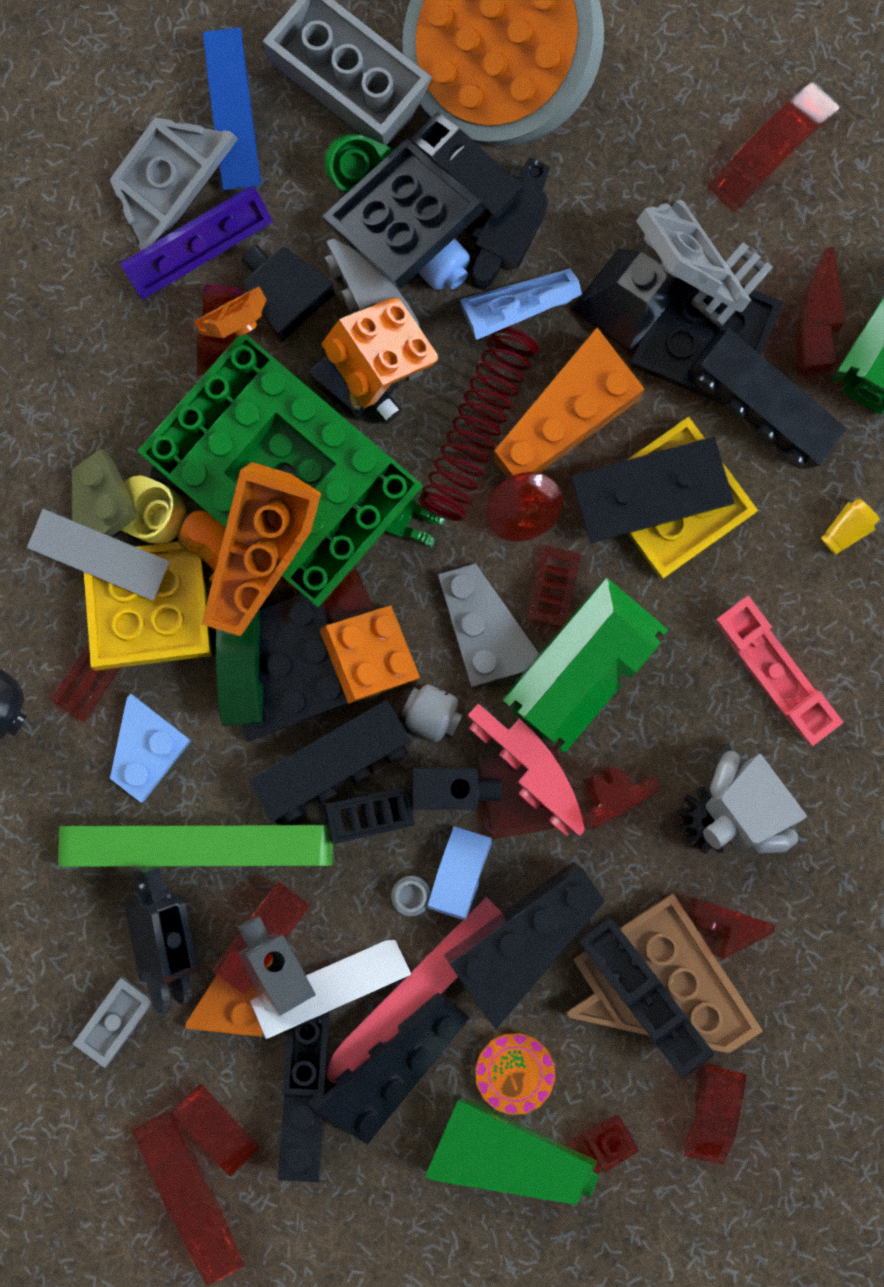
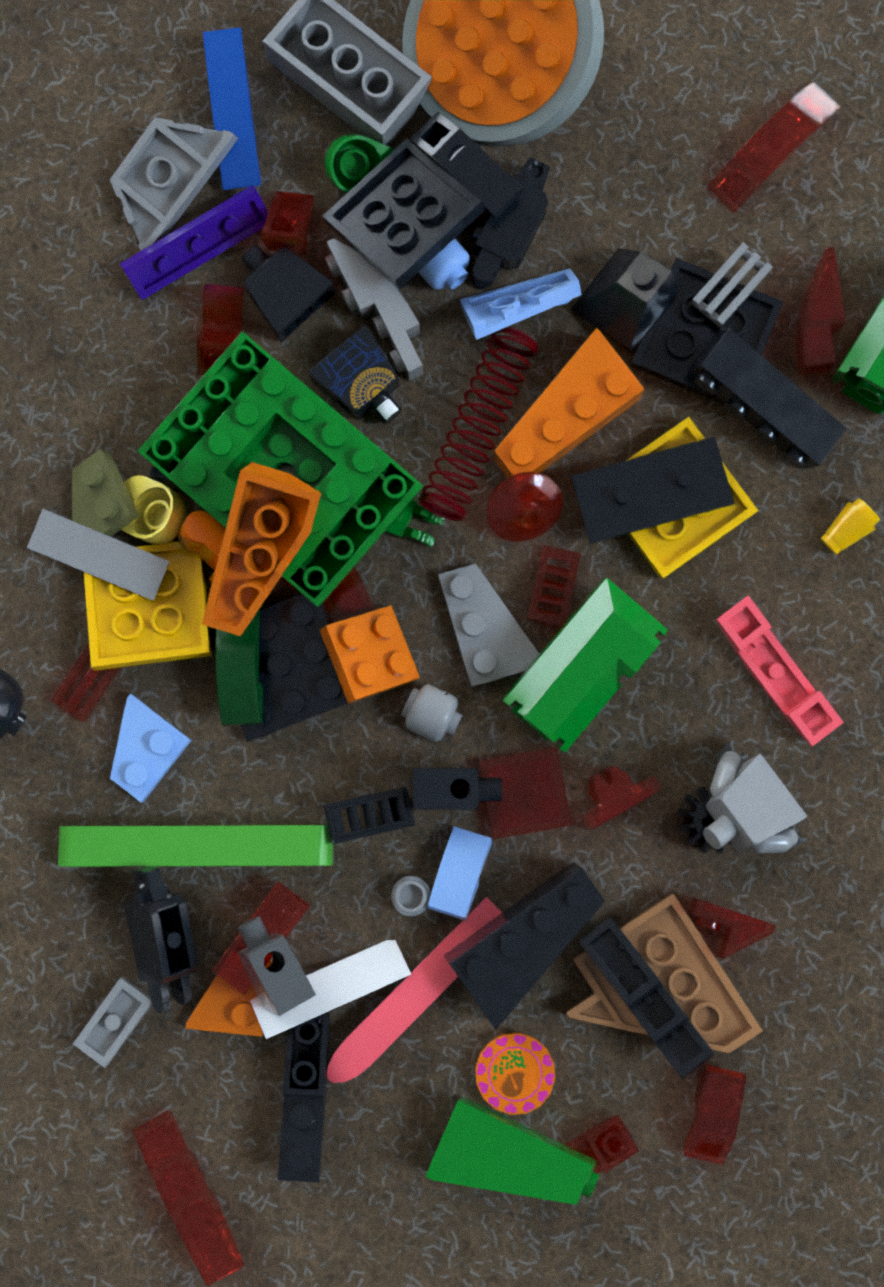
clear red slope [171,1083,260,1176] -> none
orange wing [194,286,267,338] -> none
black brick [248,700,412,824] -> none
black wing [308,993,470,1145] -> none
orange bracket [321,297,438,408] -> none
coral slope [467,703,585,836] -> none
light grey wing [636,200,751,312] -> none
none -> clear red slope [261,191,314,256]

